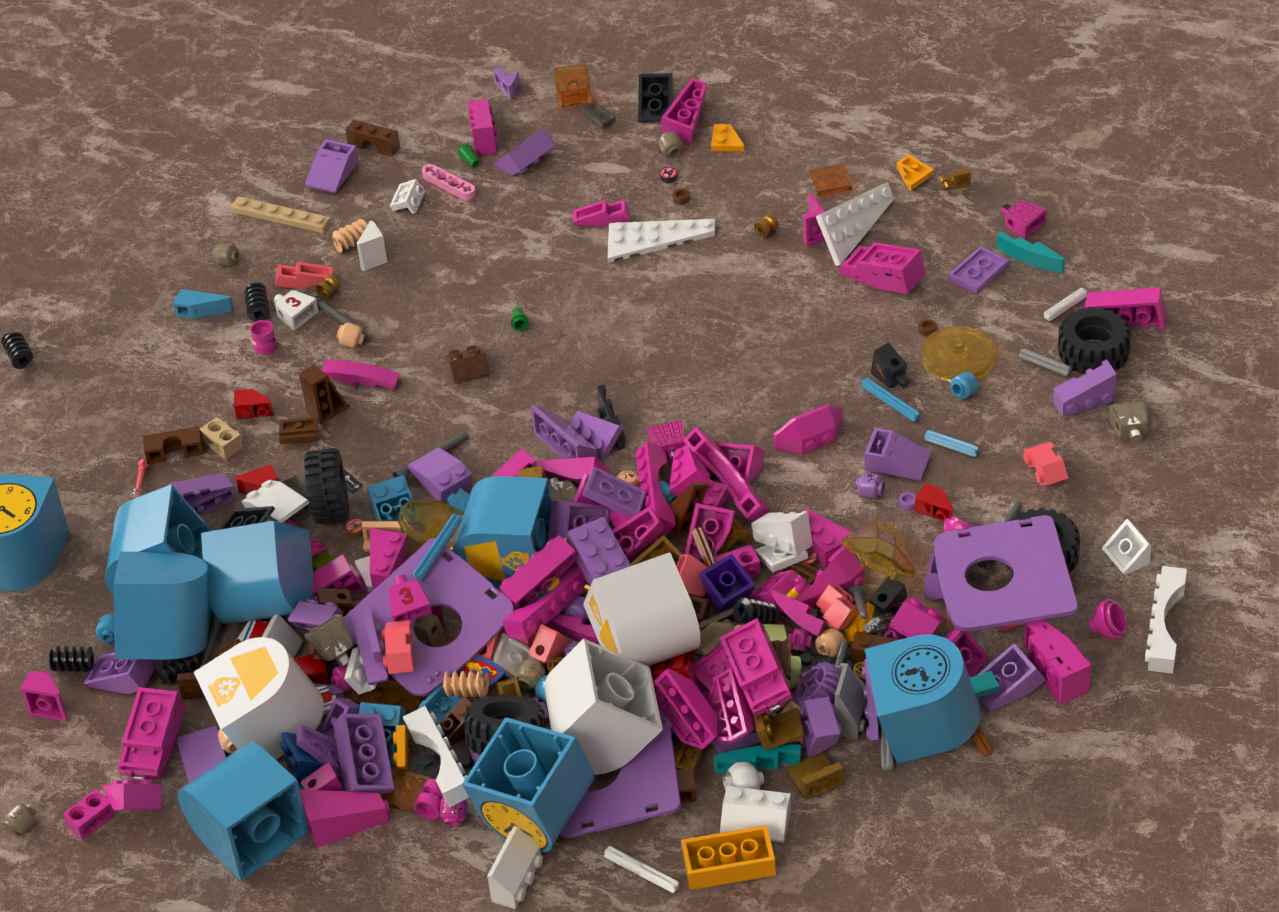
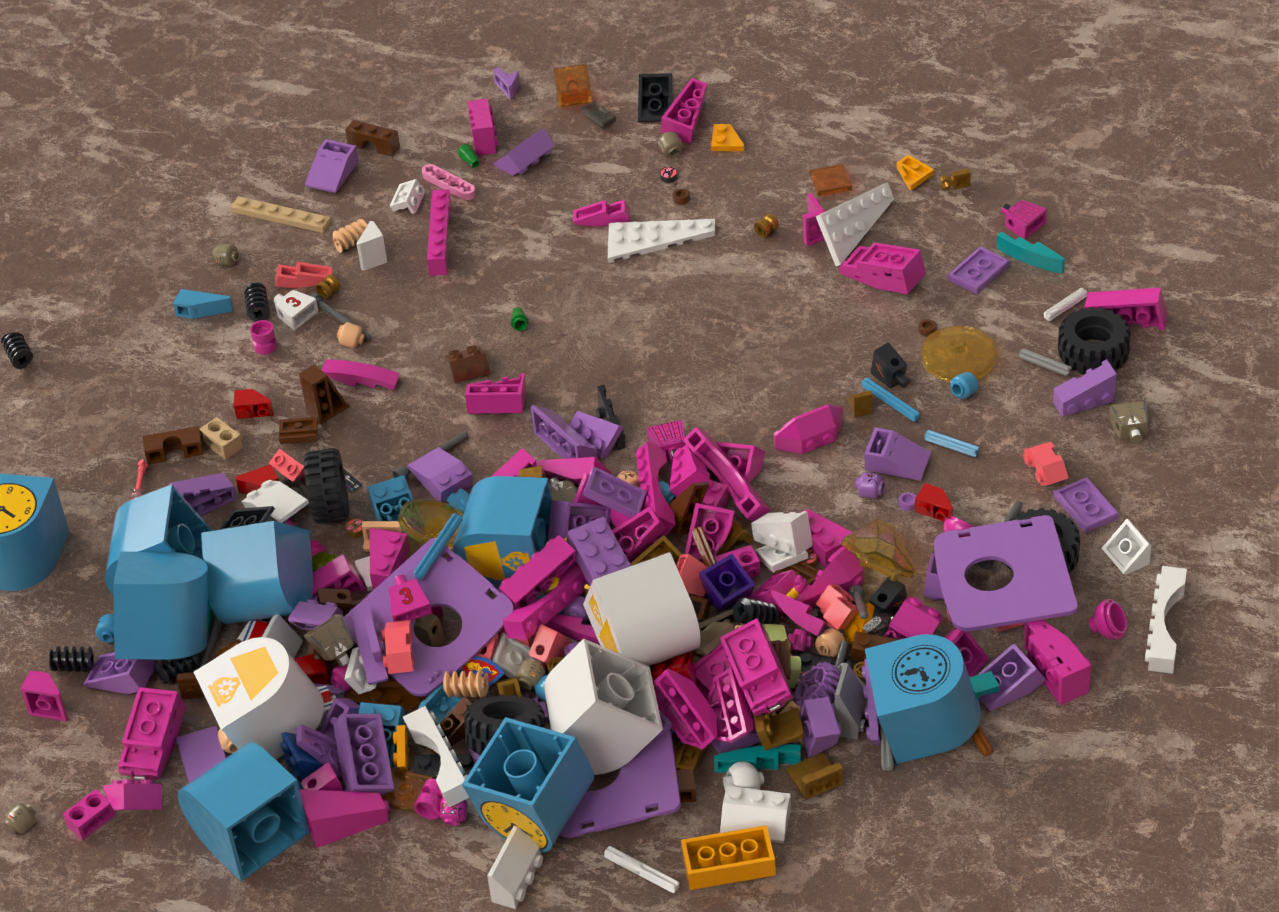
none -> coral bracket [269,449,305,483]
none -> dark pink arch [427,189,452,276]
none -> dark pink wedge [465,373,527,414]
none -> pearl gold slope [846,390,873,417]
none -> medium lavender tile [1053,477,1119,533]

